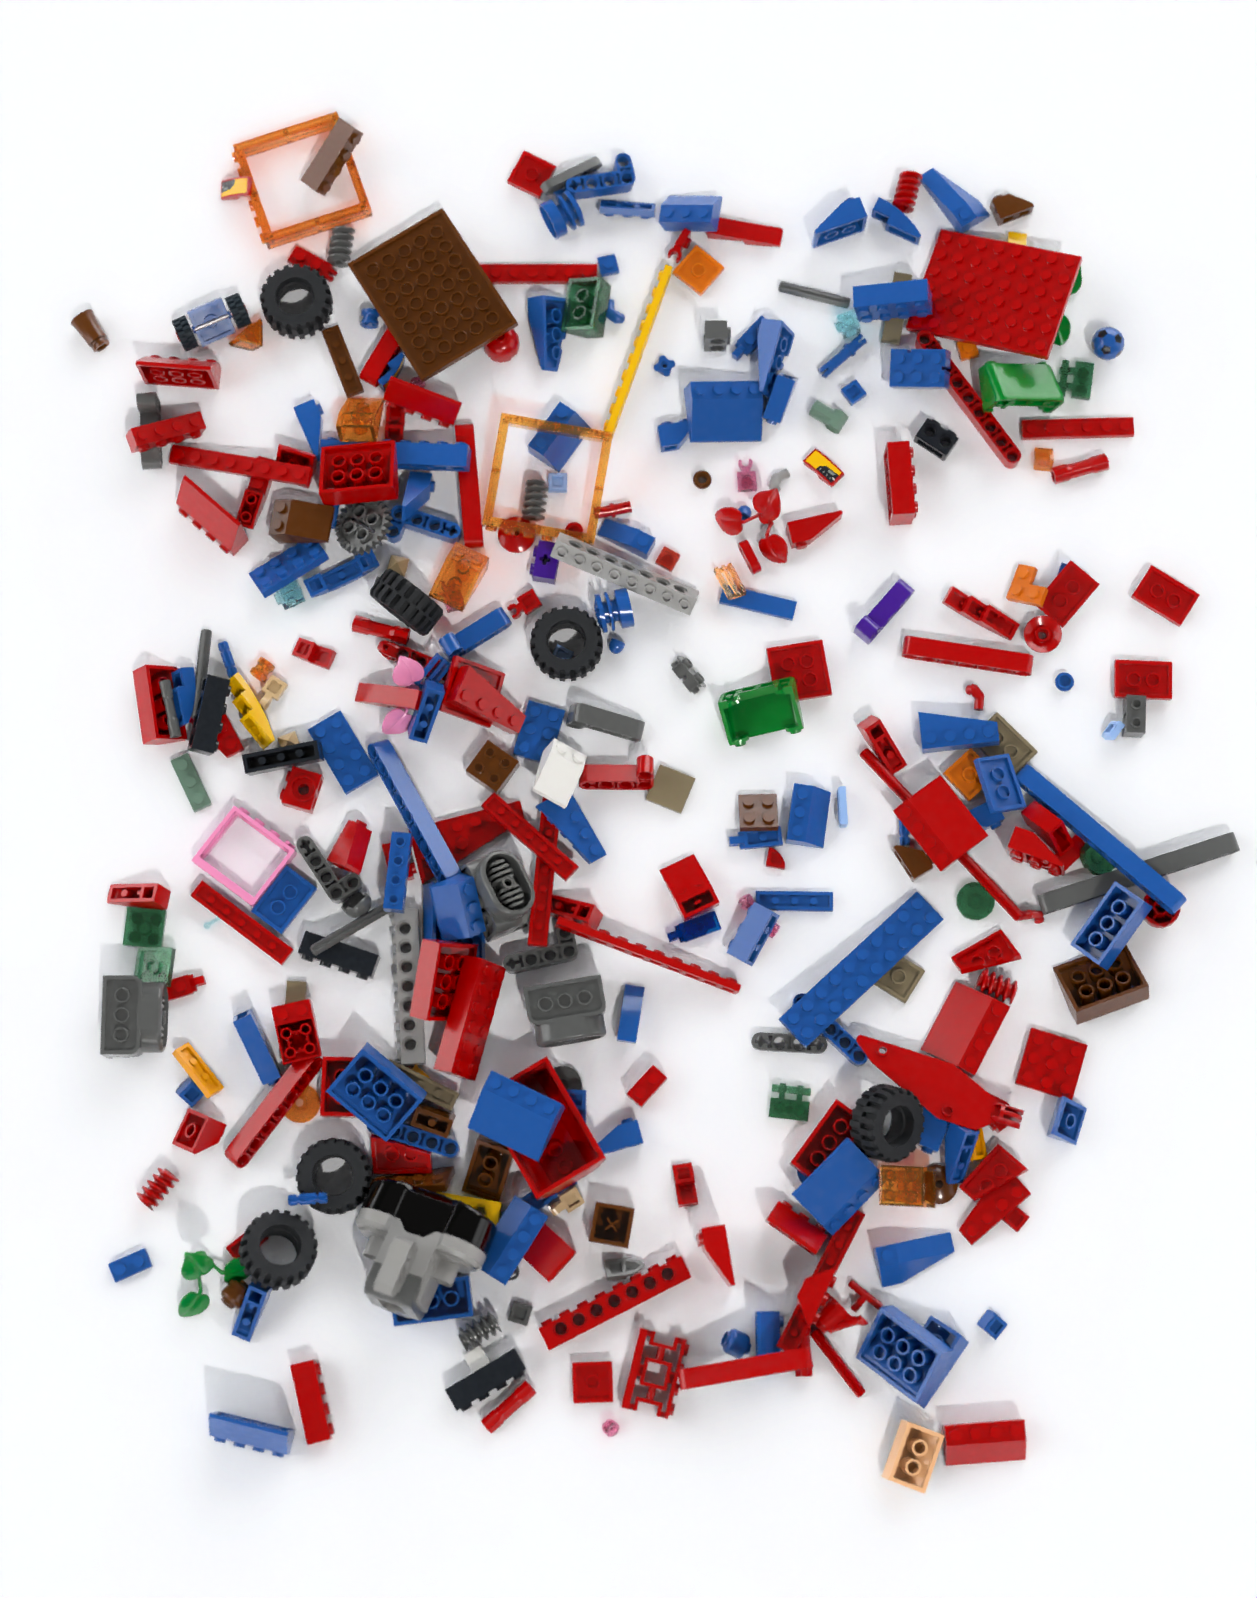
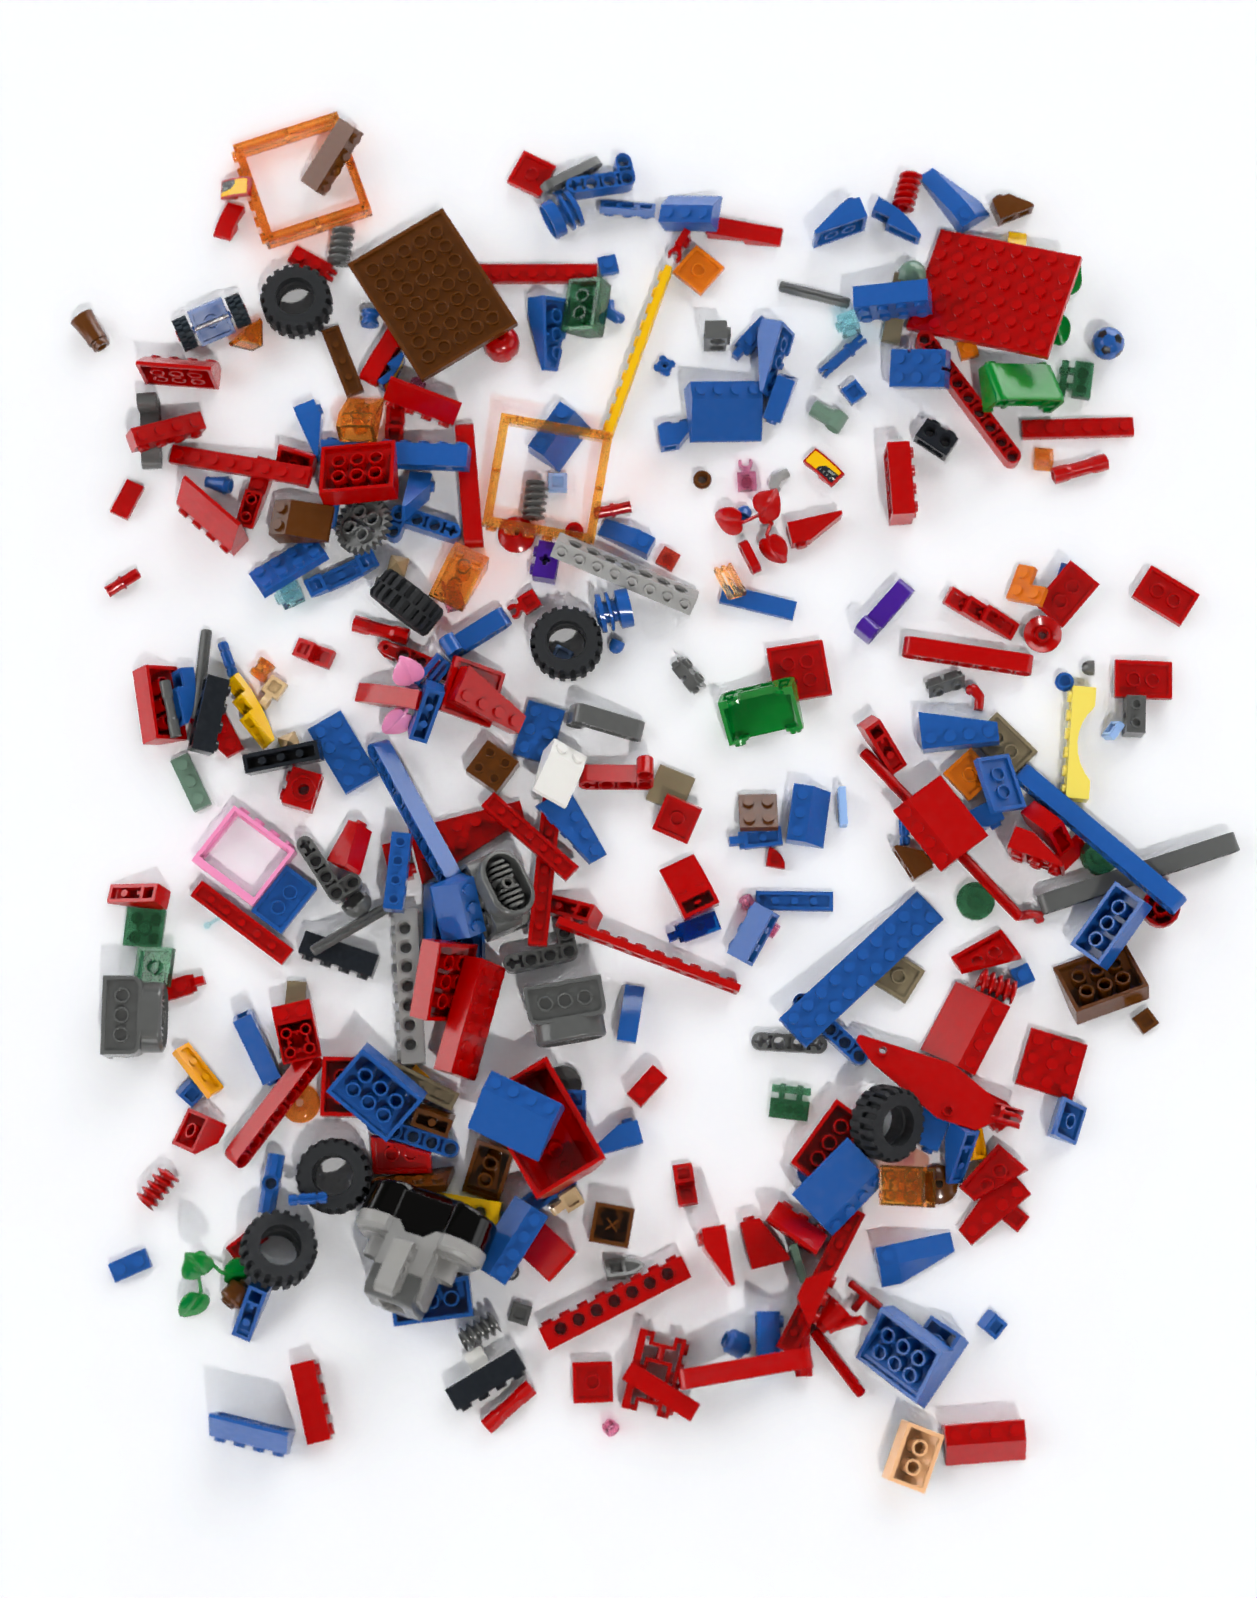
none -> red axle [104,568,141,597]
none -> red tile [110,479,145,521]
none -> blue cone [204,476,234,495]
none -> red slope [213,202,246,241]
none -> blue piece [258,1153,285,1214]
none -> red tile [622,1362,701,1422]
none -> red plate [652,793,703,844]
none -> red slope [739,1215,790,1270]
none -> sand green tile [789,1243,807,1284]
none -> sand green hair [898,260,926,281]
none -> dark grey hinge [925,670,965,698]
none -> blue plate [1009,963,1035,988]
none -> light yellow arch [1060,685,1096,803]
none -> dark grey hinge [1081,660,1095,676]
none -> reddish brown tile [1131,1007,1159,1035]

